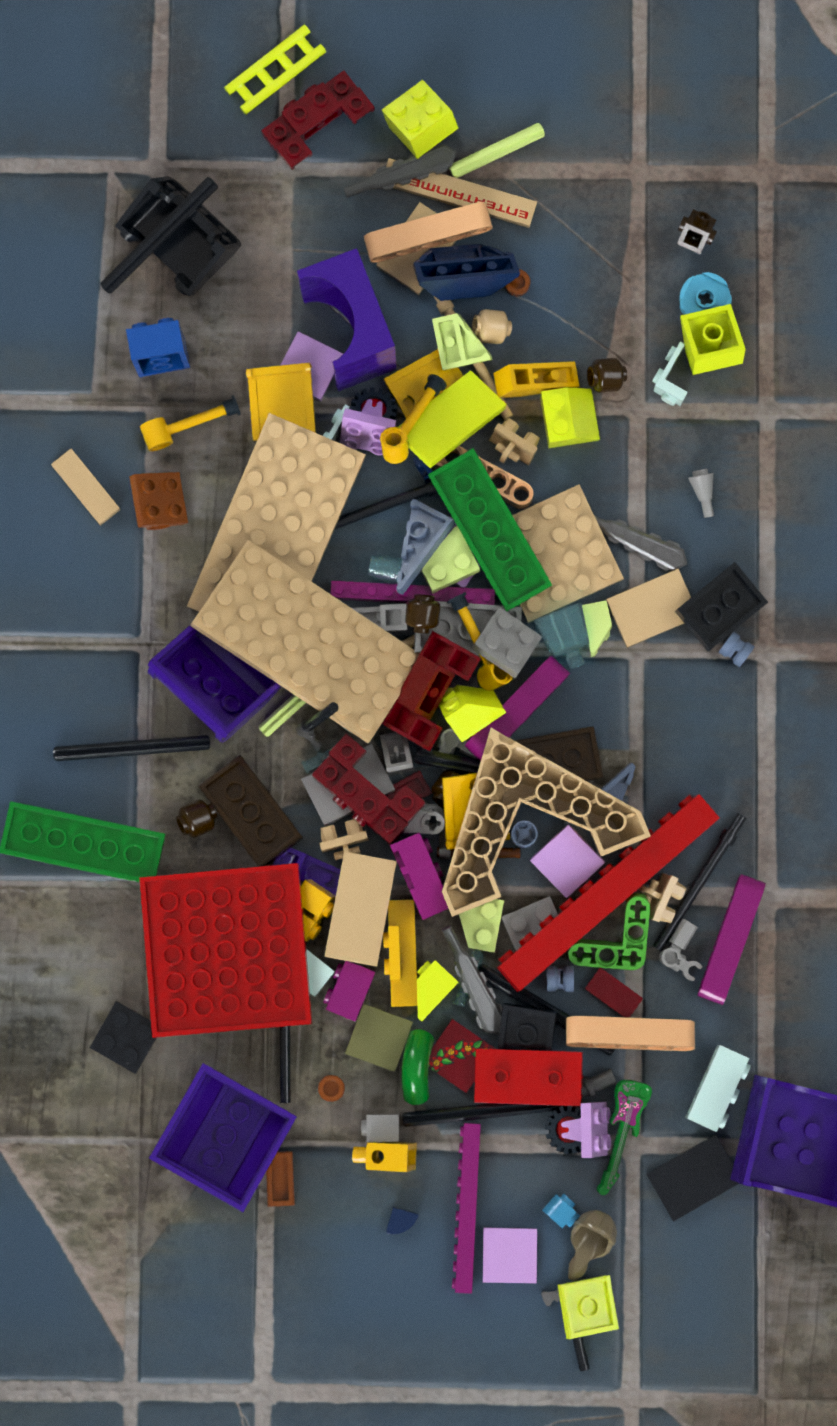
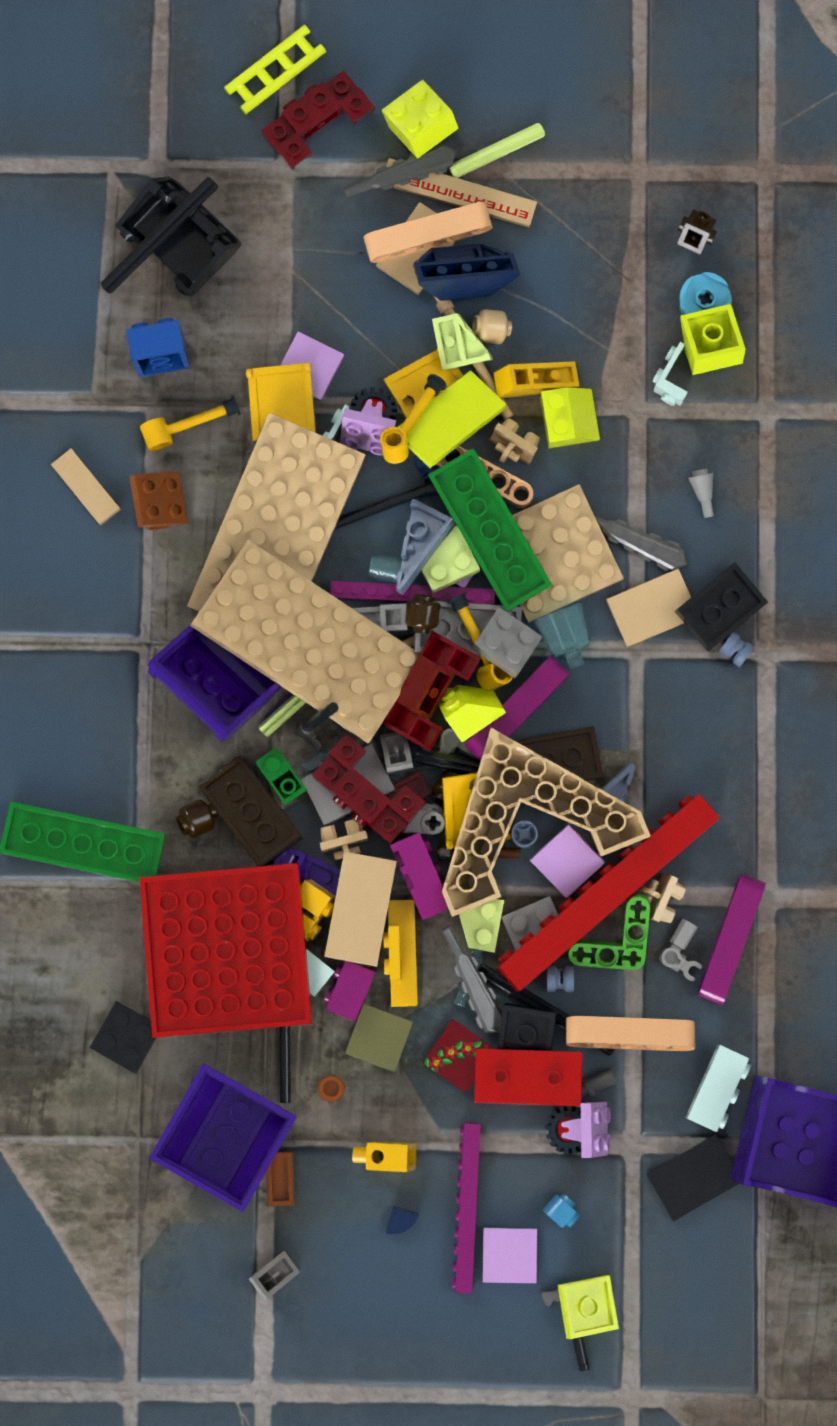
black axle [53,735,210,761] -> none
dark purple container [297,248,397,392] -> none
light grey brick [361,1114,399,1142] -> none
green cylinder [401,1029,434,1105] -> none
black axle [402,1103,561,1127] -> none
neon yellow slope [417,960,458,1021] -> none
dark orange tile [504,269,530,297] -> none
dark tan piece [568,1210,617,1281] -> none
yellowish green slope [581,601,612,657] -> none
dark red tile [584,968,643,1018] -> none
dark brown head [587,358,627,393] -> none
green piece [597,1080,652,1195] -> none
black bar [653,813,747,952] -> none
none -> light grey slope [249,1251,300,1301]
none -> green slope [255,747,307,805]

